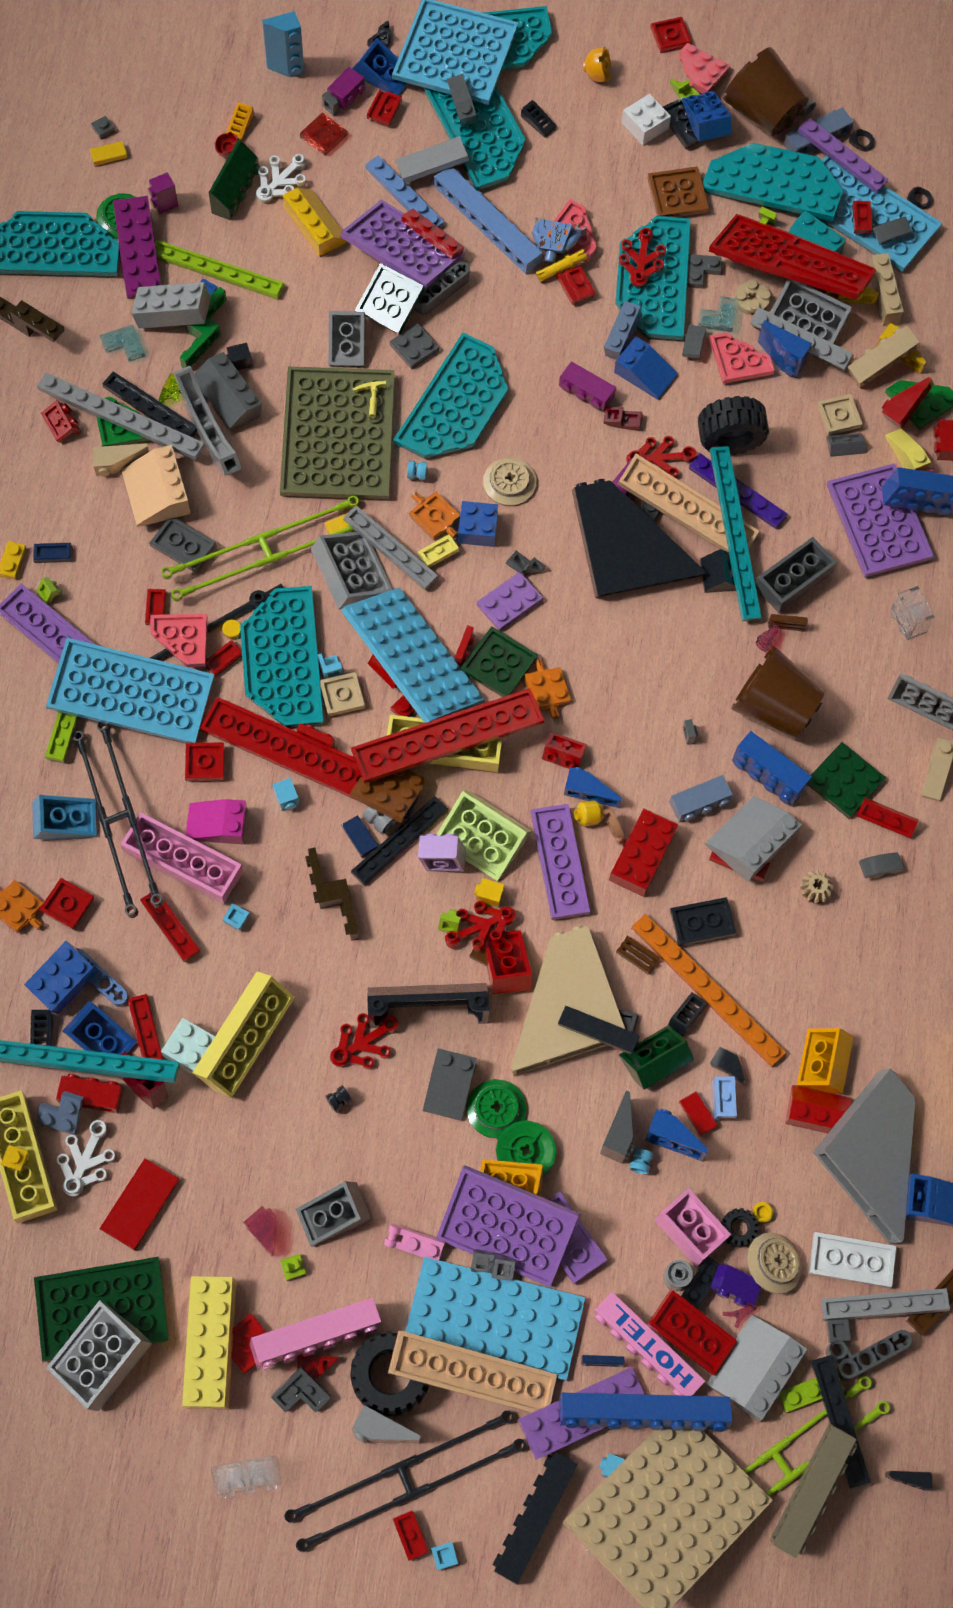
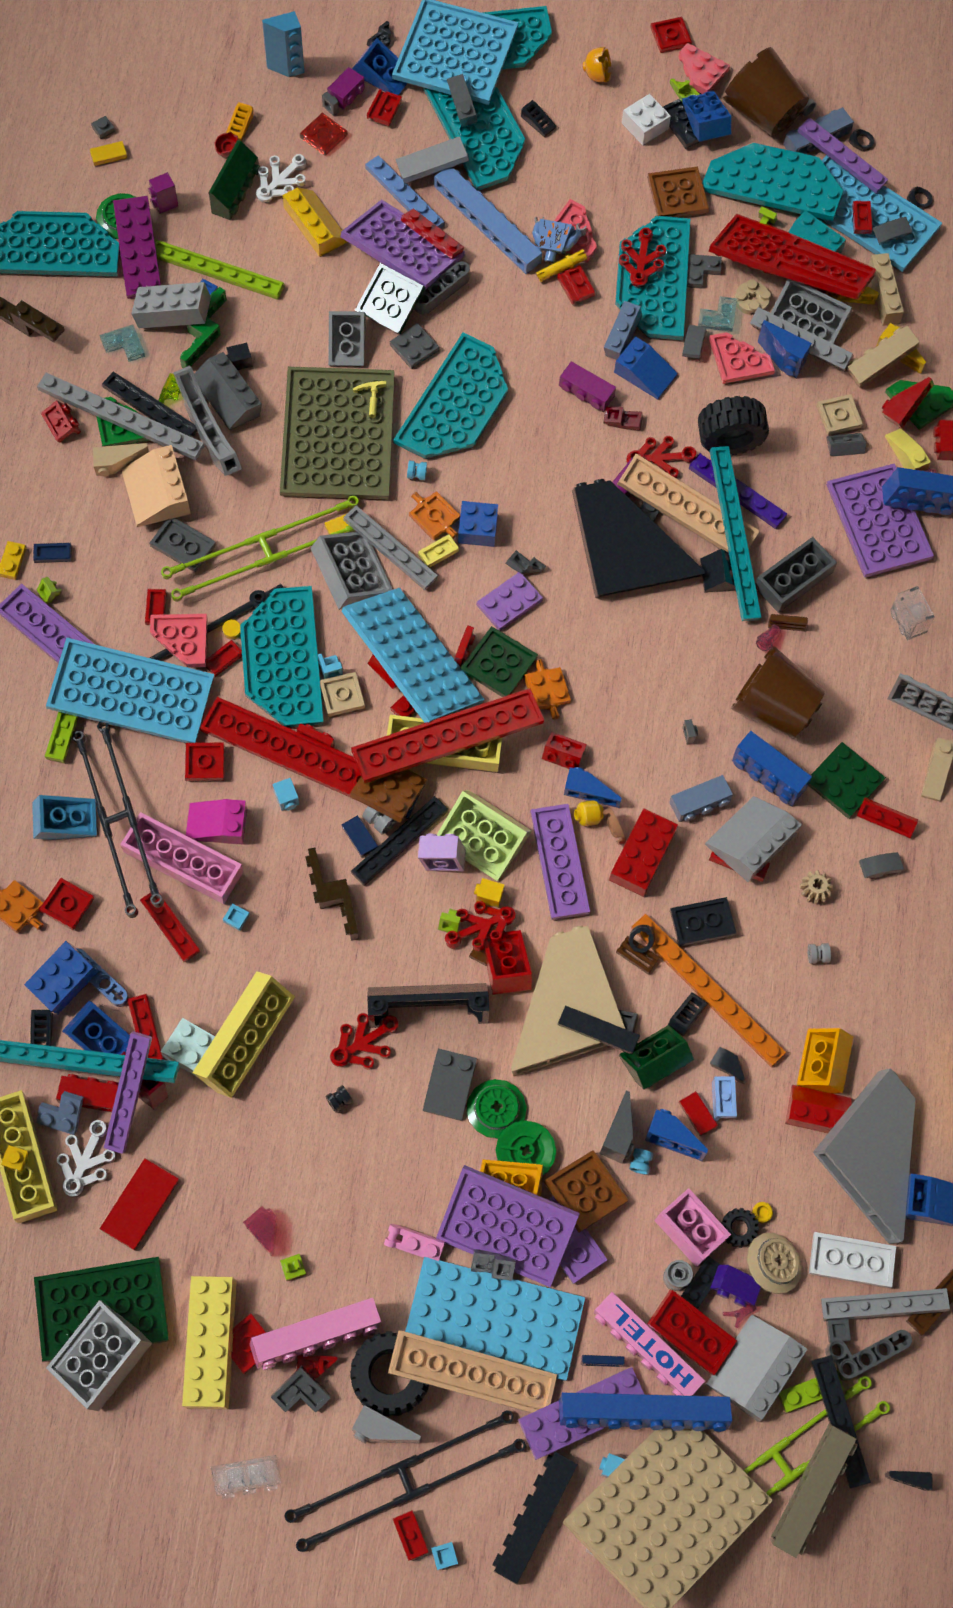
dark grey slope [296,1181,372,1247] -> none
tan piece [483,458,536,506] -> none
none -> medium lavender plate [104,1031,152,1154]
none -> dark orange plate [544,1150,628,1233]
none -> black piece [628,925,655,953]
none -> light grey wheel [807,943,831,964]

